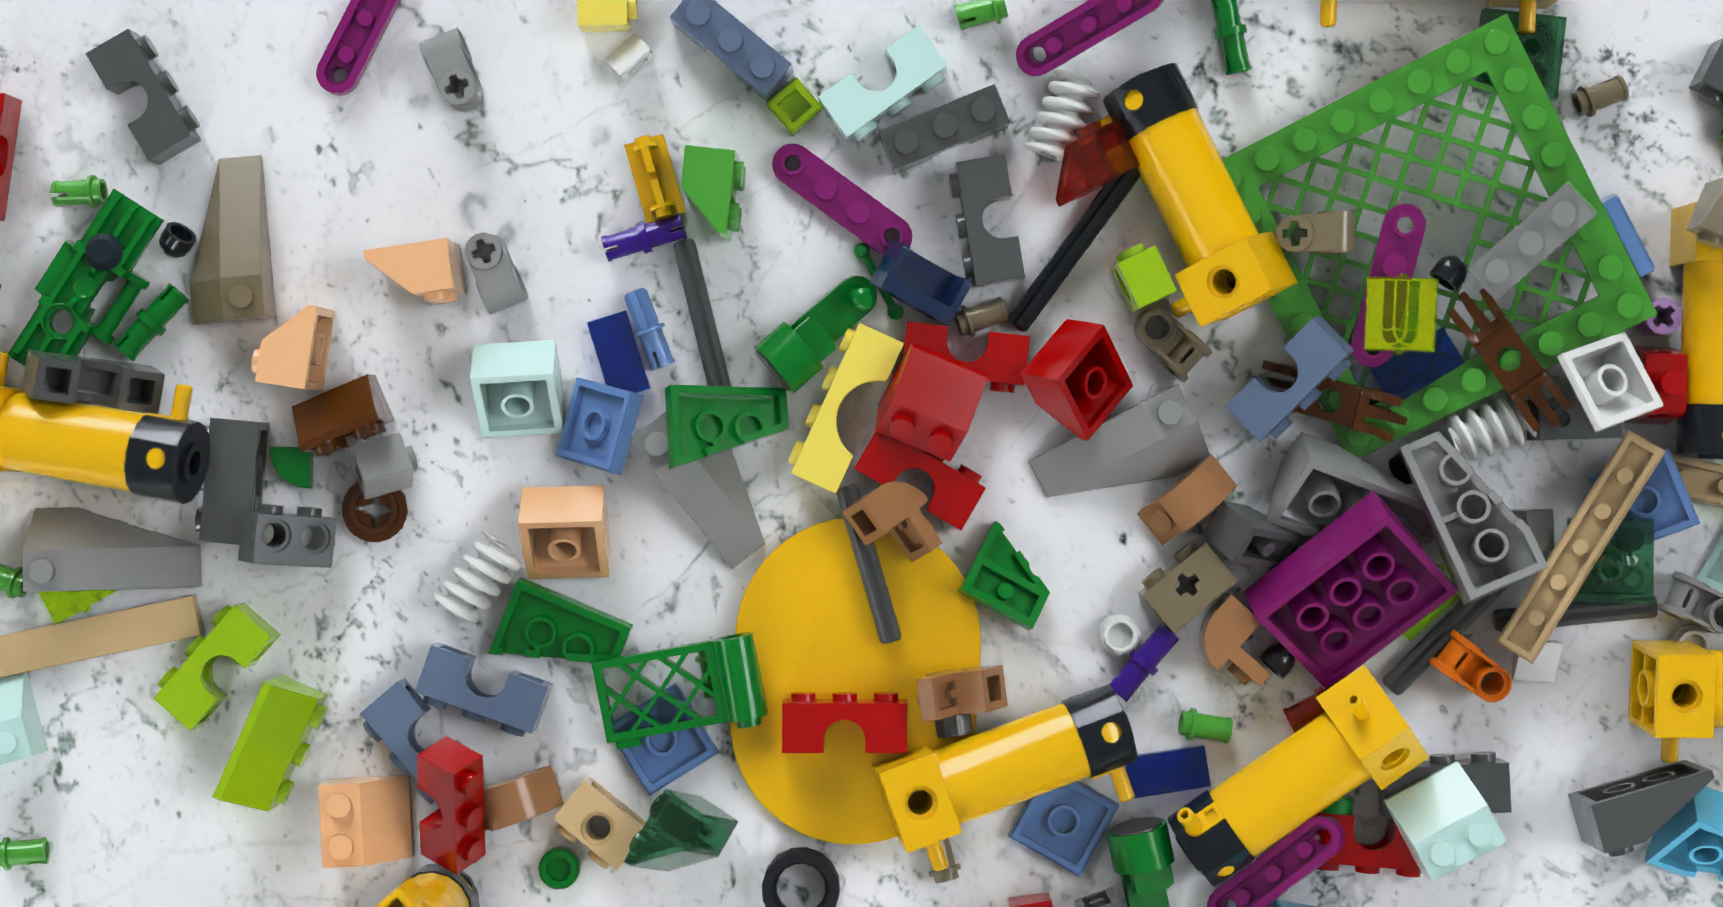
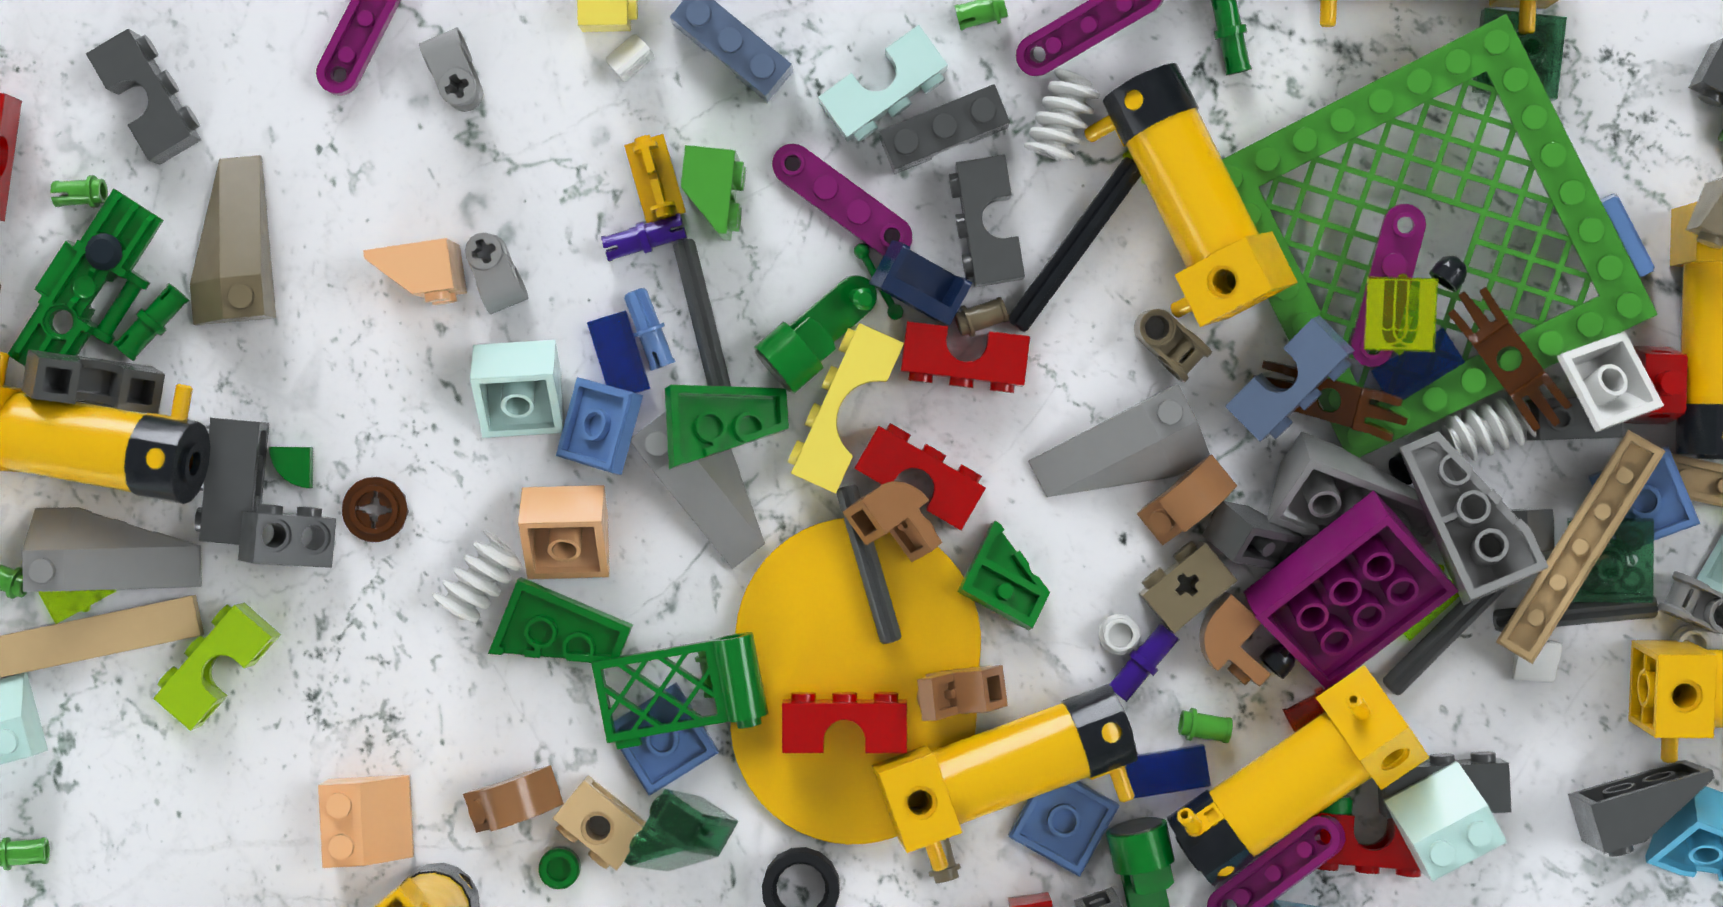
black hinge [159,222,197,258] -> none
lime slope [212,675,328,812] -> none
light nougat slope [251,305,335,391] -> none
reddish brown slope [292,374,395,456] -> none
light grey brick [352,433,418,500] -> none
sand blue arch [360,678,484,805] -> none
sand blue arch [415,642,553,737] -> none
red arch [416,736,486,875] -> none
lime tile [766,77,823,136] -> none
red slope [875,342,988,462] -> none
dark grey axle [935,713,974,738] -> none
red slope [1020,319,1133,441] -> none
clear red slope [1055,120,1140,207] -> none
lime brick [1110,243,1177,313] -> none
dark tan piece [1275,210,1356,254] -> none
orange piece [1428,629,1512,702] -> none
light grey arch [1467,181,1597,301] -> none
dark tan pin [1571,75,1629,117] -> none
lavender bush [1635,298,1682,336] -> none

